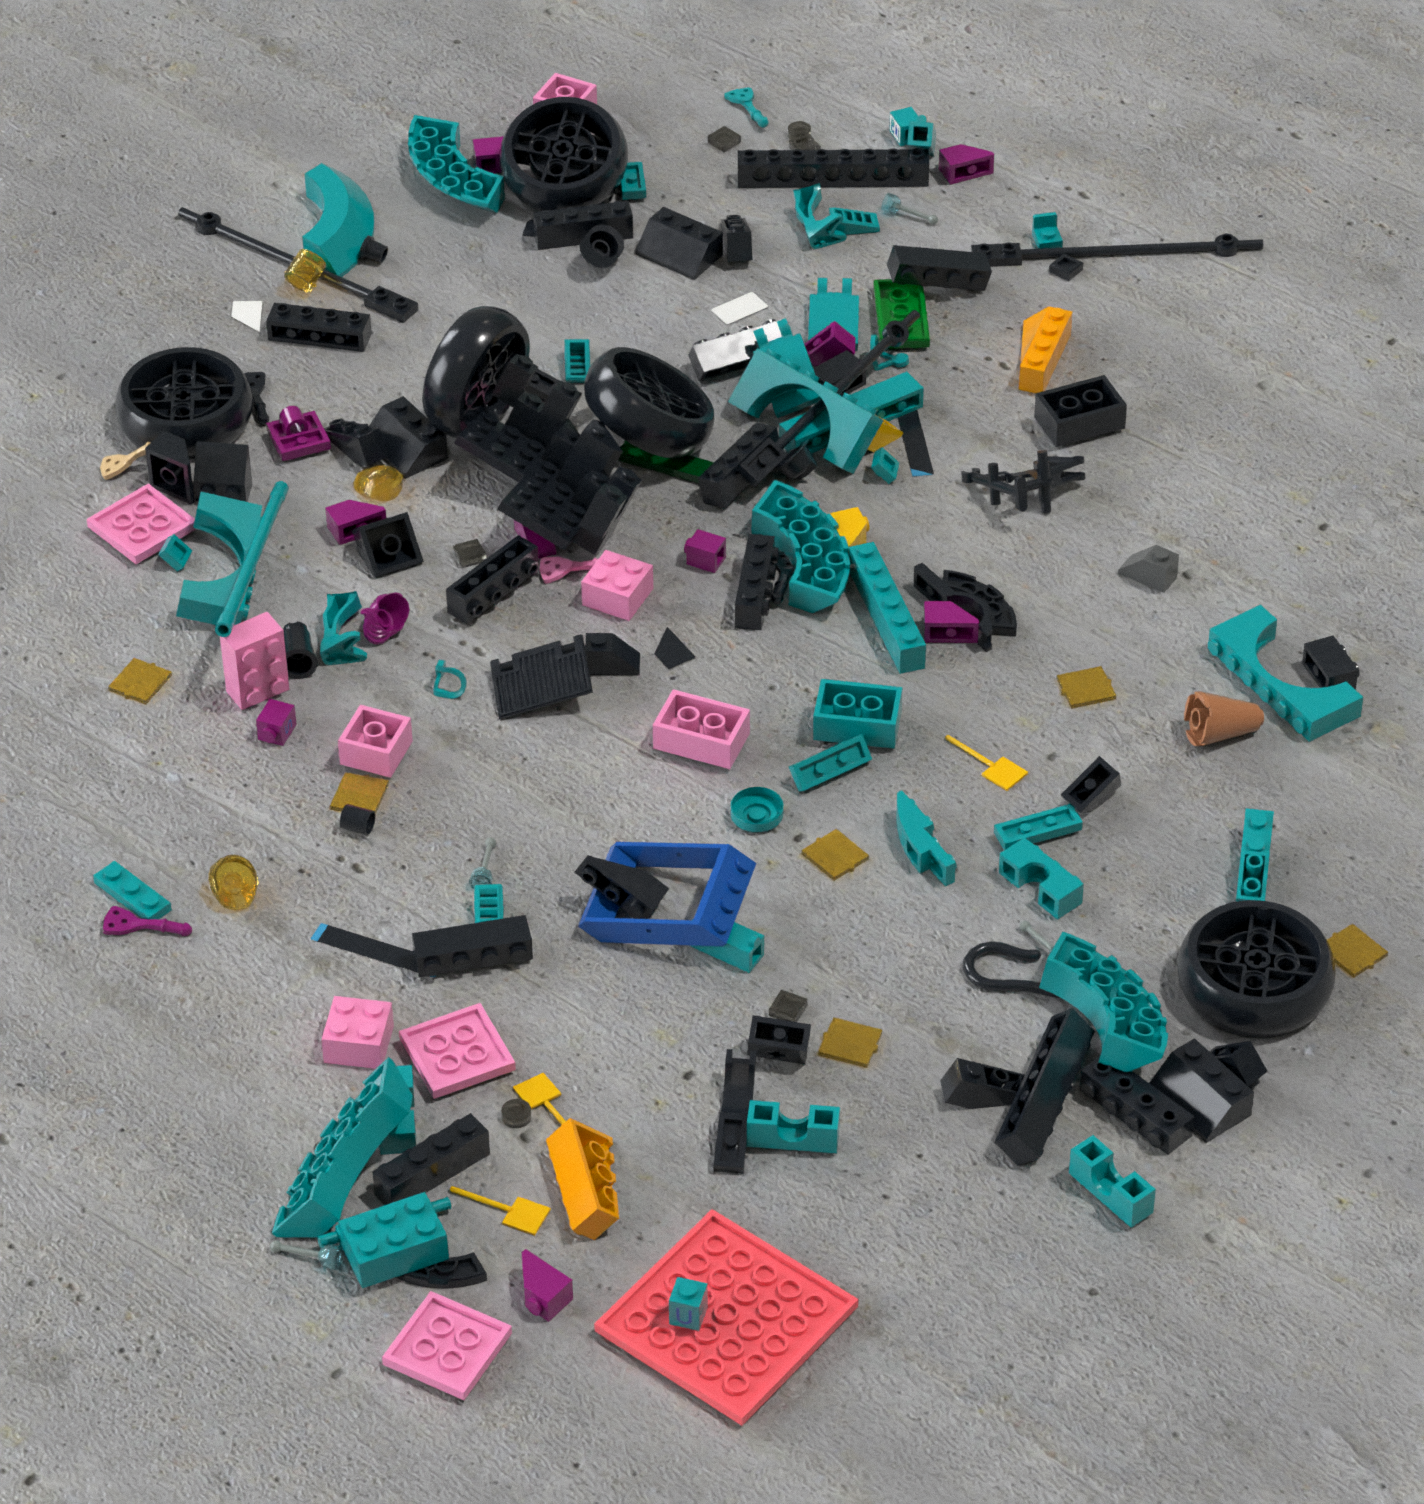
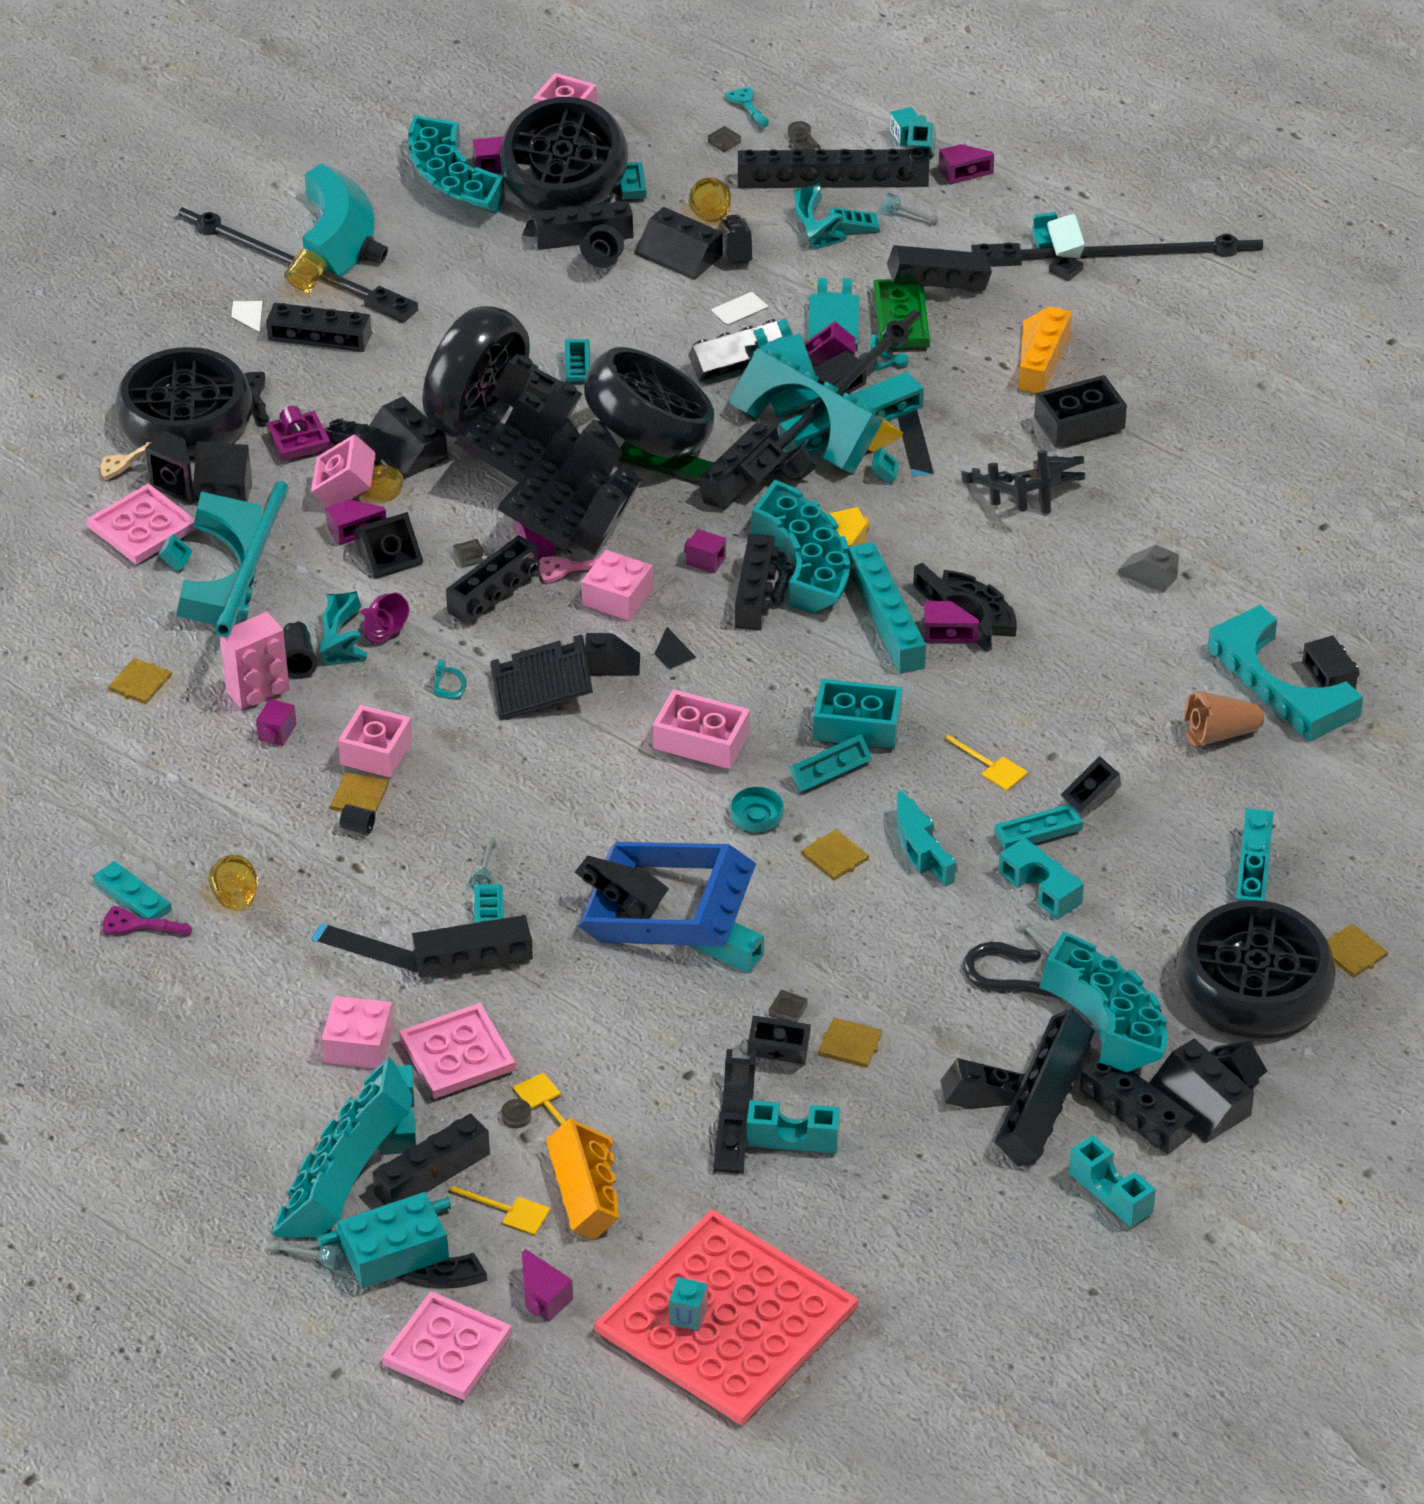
clear yellow piece [1056,666,1117,709] -> none
none -> bright pink brick [311,434,375,507]
none -> clear yellow hat [688,177,731,222]
none -> light aqua slope [1047,214,1085,258]

